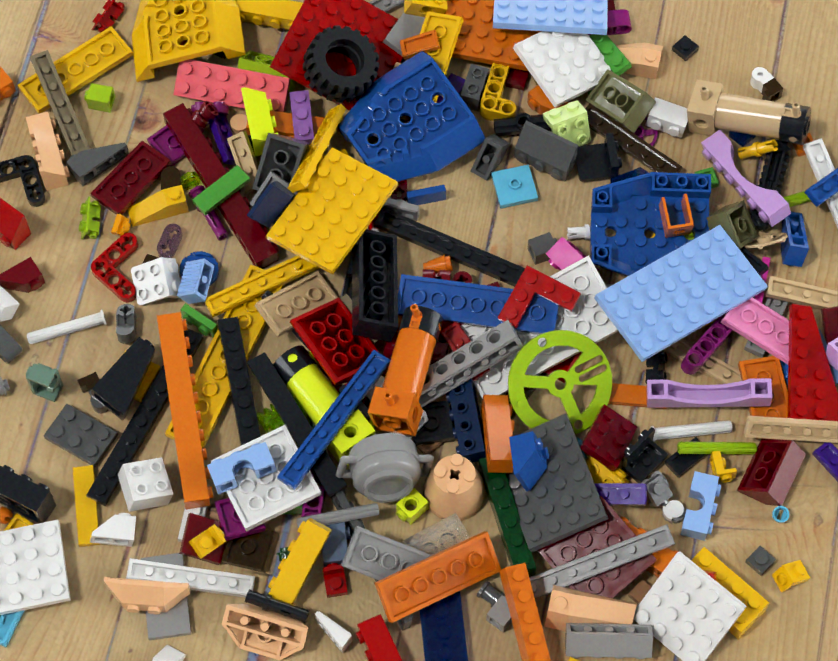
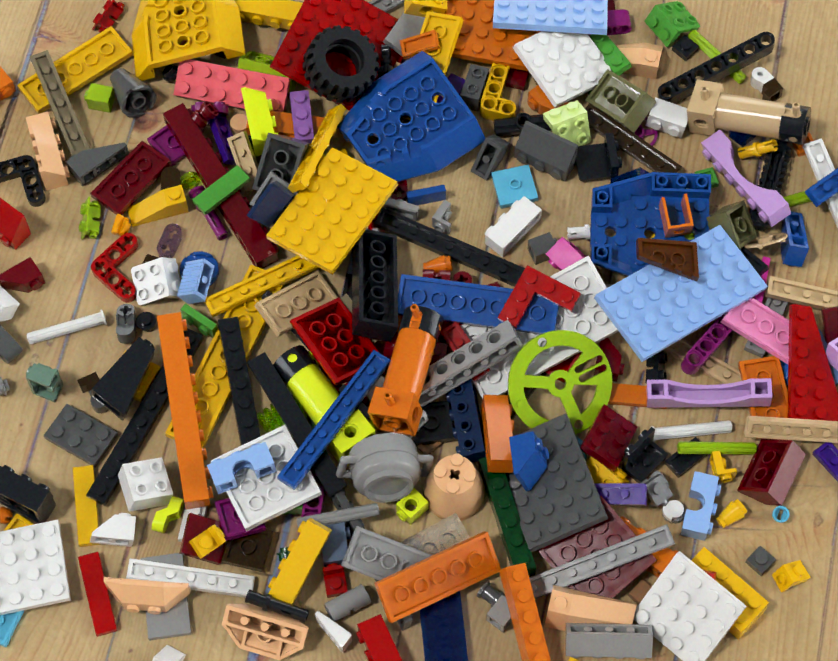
none -> red tile [78,552,117,637]
none -> dark grey cone [110,68,156,118]
none -> black plate [136,312,156,331]
none -> neon yellow piece [152,496,185,534]
none -> black plate [162,64,178,81]
none -> light grey pin [324,584,371,622]
none -> black piece [378,44,394,77]
none -> light grey bracket [432,200,452,235]
none -> white brick [485,196,542,258]
none -> dark red slope [594,337,625,382]
none -> reddish brown wing [636,238,699,282]
none -> bright green bracket [644,1,700,47]
none -> black beam [658,32,775,104]
none -> lime axle [688,30,746,84]
none -> yellow cone [716,499,747,528]

